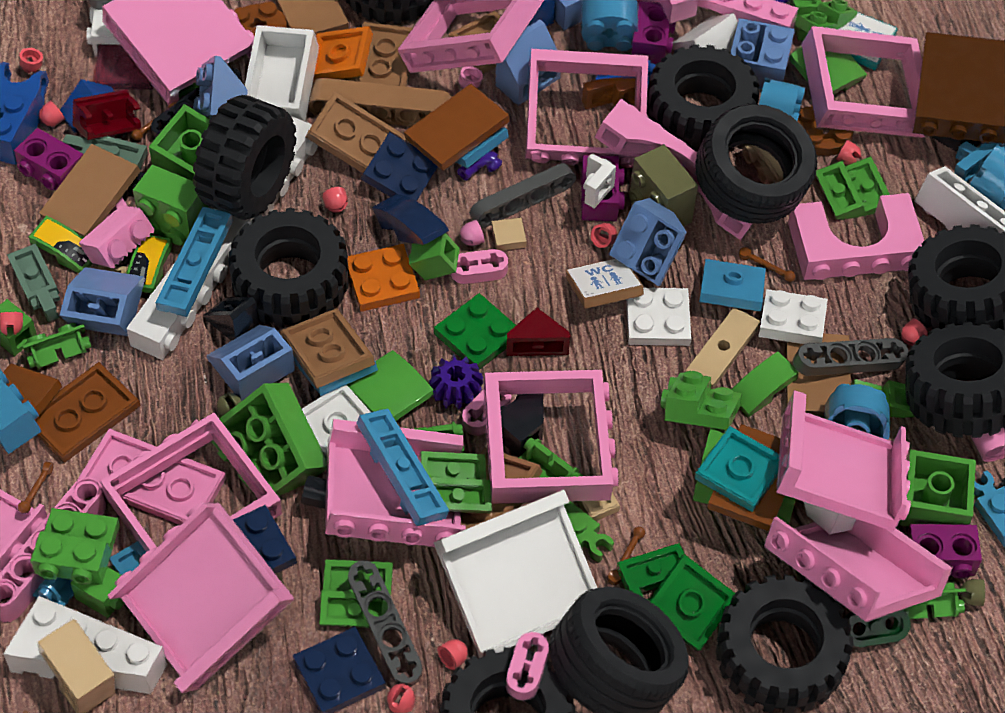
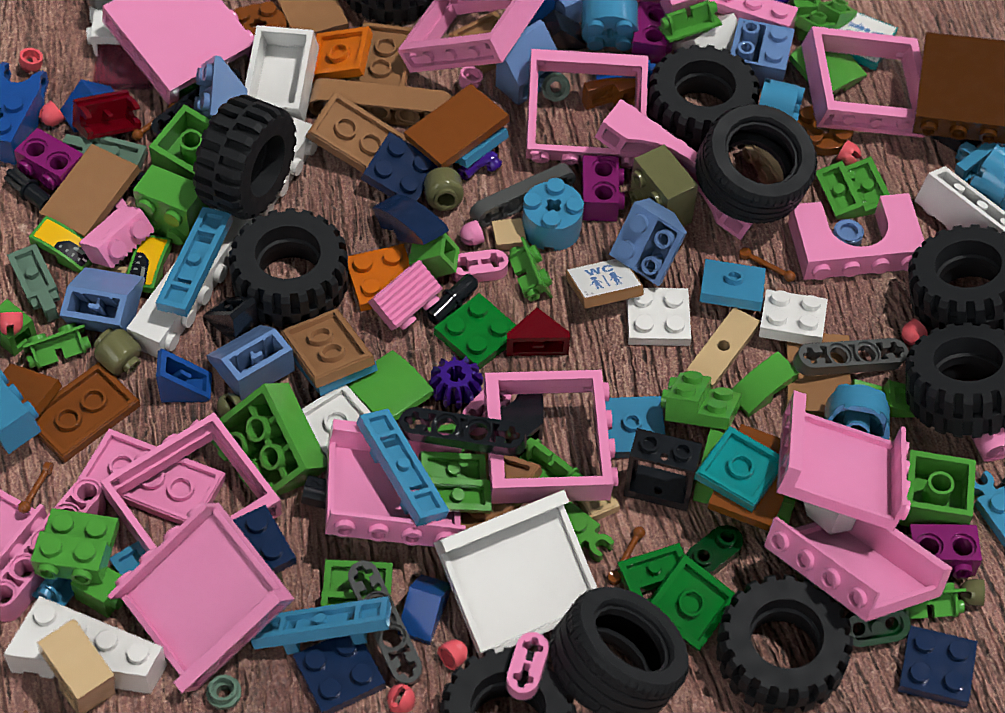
coral hinge [322,187,348,213] -> none
white bracket [583,154,616,208] -> none
coral hinge [591,223,617,248] -> none
none -> black axle [4,168,51,211]
none -> olive head [93,328,142,375]
none -> blue slope [156,349,212,403]
none -> sand green plate [206,675,242,710]
none -> dark azure hinge [251,596,392,655]
none -> bright pink brick [368,260,443,331]
none -> blue slope [398,574,452,645]
none -> black beam [399,407,527,456]
none -> olive head [423,167,464,211]
none -> black axle [425,273,478,325]
none -> bright green hinge [508,237,553,301]
none -> dark azure brick [522,178,584,251]
none -> black slope [541,9,587,51]
none -> sand green plate [541,73,570,102]
none -> dark azure plate [605,396,666,458]
none -> black window [623,428,702,512]
none -> bright green hinge [659,0,722,43]
none -> dark green plate [686,525,743,576]
none -> medium blue tile [833,219,864,246]
none -> dark blue plate [897,625,978,708]

